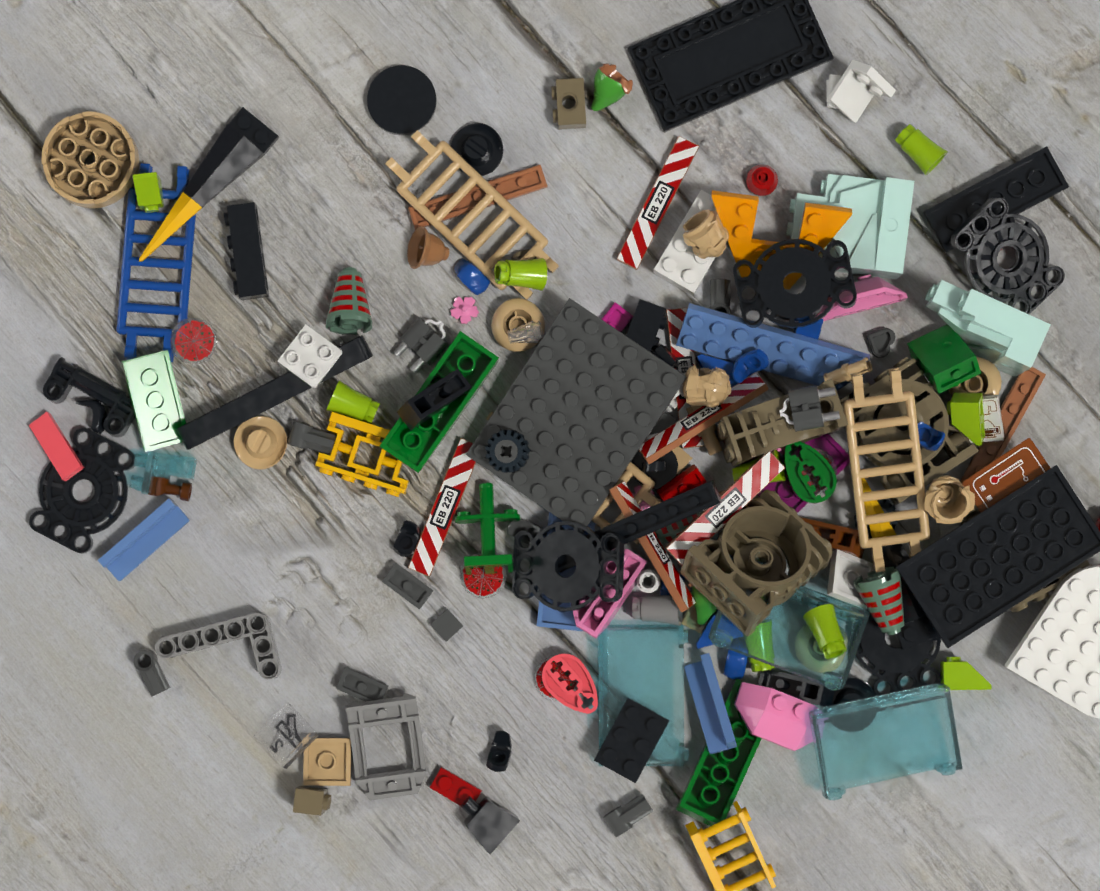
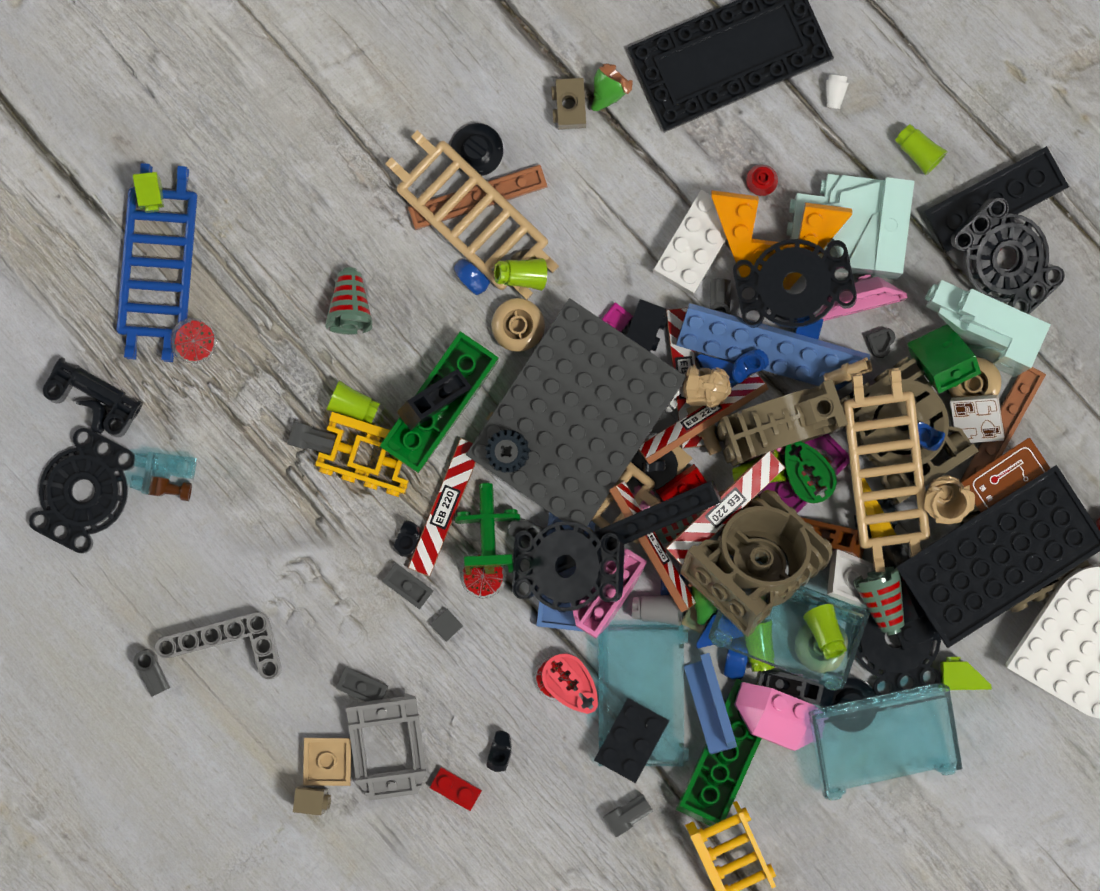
coral tile [29,412,84,481] -> none
tan brick [41,111,139,208] -> none
medium blue panel [98,499,190,581] -> none
tile [121,349,186,452] -> none
black plate [139,107,279,262] -> none
black beam [176,335,373,450] -> none
black brick [224,202,269,301] -> none
tan hat [234,416,287,470] -> none
clear tile [254,702,319,769] -> none
white bracket [277,324,342,388] -> none
black tile [367,65,437,135] -> none
dark grey piece [393,317,449,374] -> none
medium nougat hat [407,226,449,269] -> none
bright pink plant [450,297,479,324] -> none
black torso [461,796,520,854] -> none
clear cone [508,320,543,344] -> none
tile [616,136,699,270] -> none
white cone [636,570,660,593] -> none
black tile [655,345,681,368] -> none
tan helmet [683,209,729,259] -> none
dark grey piece [779,385,840,432] -> none
white bracket [828,60,896,123] -> none
lime slope [947,393,985,446] -> none

